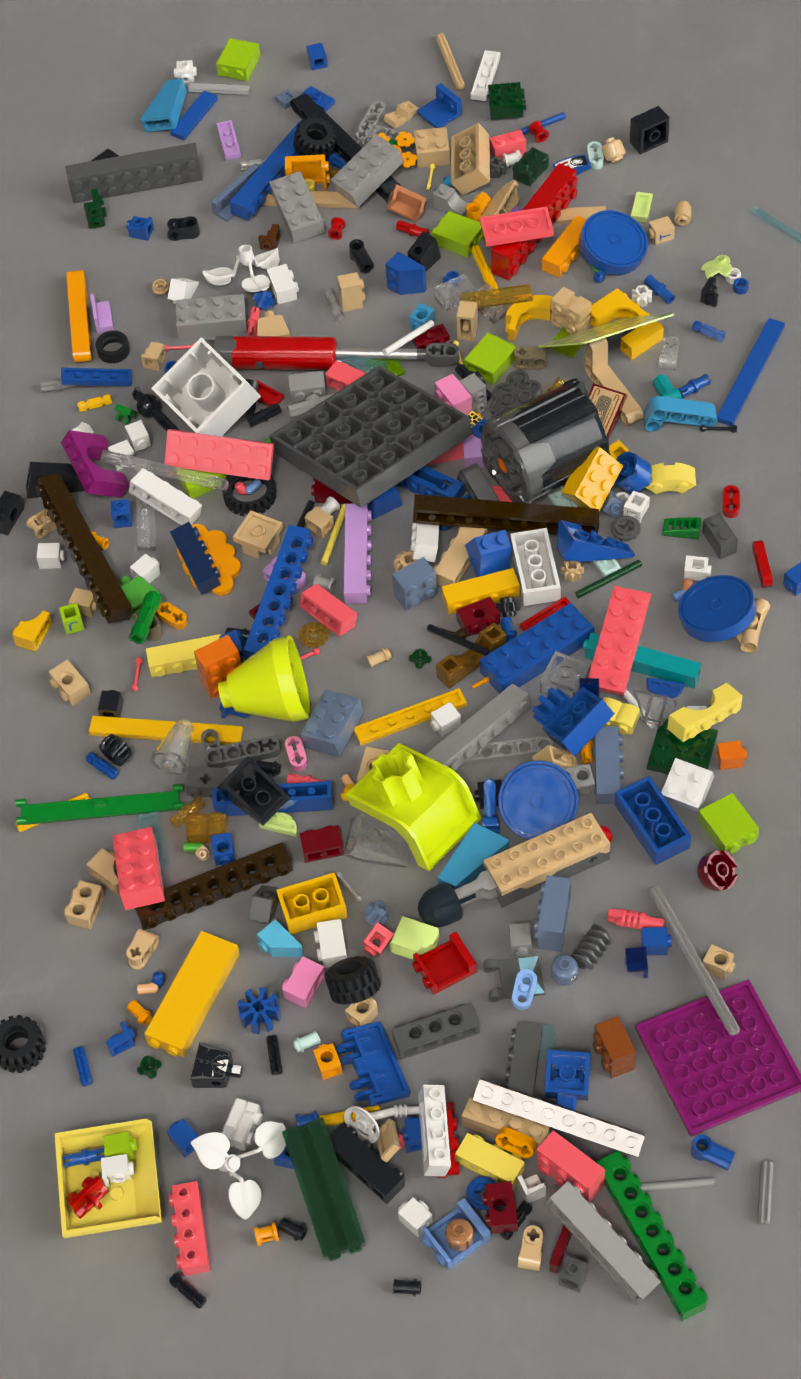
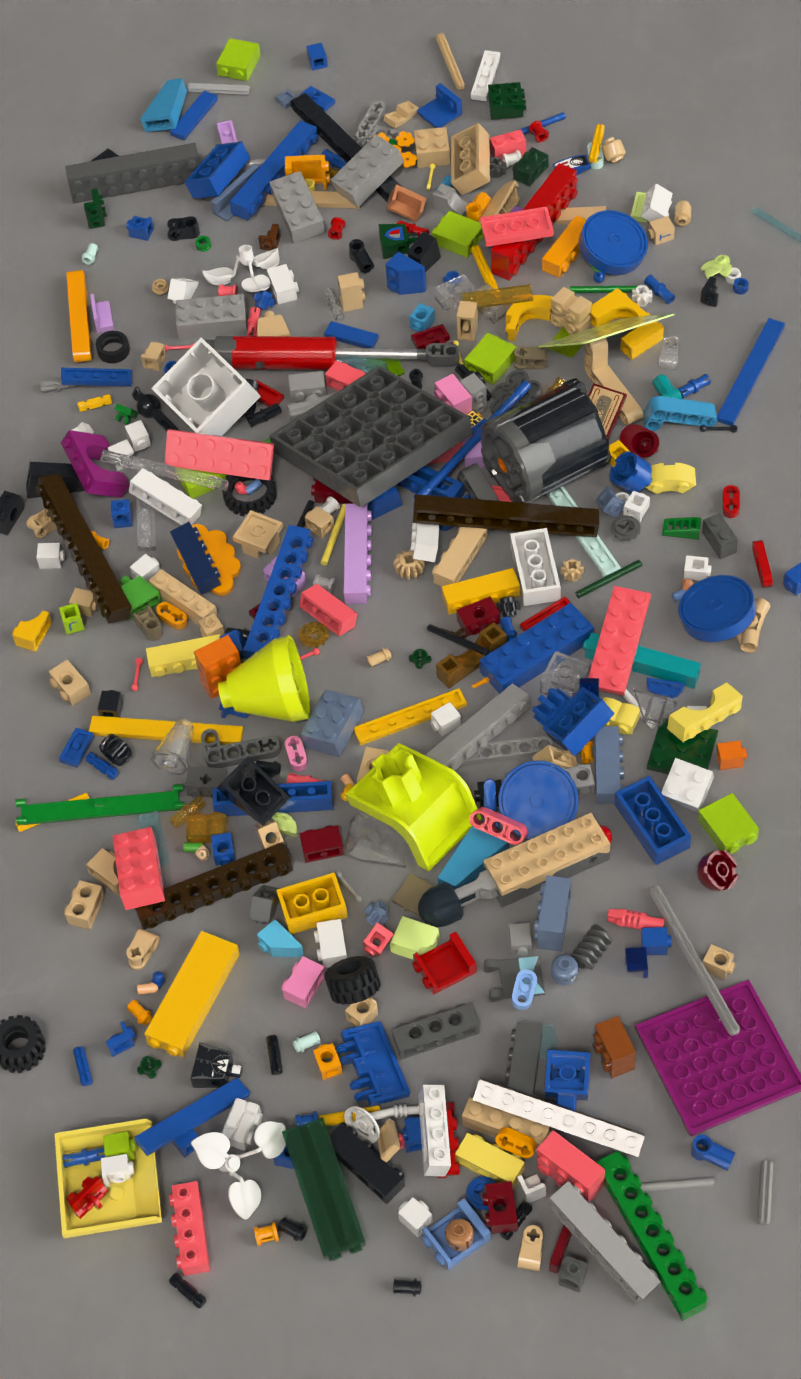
green axle [129,591,162,644] -> none
white brick [174,60,197,86] -> none
blue gear [238,987,281,1034] -> none
black tyre [293,116,337,160] -> none
white bar [382,320,435,356] -> none
sand blue brick [392,557,437,611] -> none
blue slope [465,530,512,577] -> none
blue wedge [557,520,635,562] -> none
yellow brick [561,447,623,511] -> none
black brick [630,106,670,155] -> none
blue axle [692,321,725,342] -> none
none -> blue plate [59,728,94,768]
none -> light aqua pin [82,243,99,265]
none -> blue tile [134,1078,250,1156]
none -> tan brick [149,569,218,626]
none -> blue brick [184,141,250,199]
none -> green bush [195,236,211,252]
none -> tan brick [198,613,224,637]
none -> coral bush [218,284,238,296]
none -> tan brick [254,818,284,849]
none -> blue tile [324,321,379,348]
none -> dark green torso [378,224,418,259]
none -> dark tan piece [392,874,435,917]
none -> black pin [409,369,423,389]
none -> blue piece [414,381,531,497]
none -> coral beam [470,807,528,845]
none -> green bar [570,285,639,293]
none -> yellow axle [588,124,605,163]
none -> dark red piece [619,424,659,458]
none -> white brick [641,184,673,222]

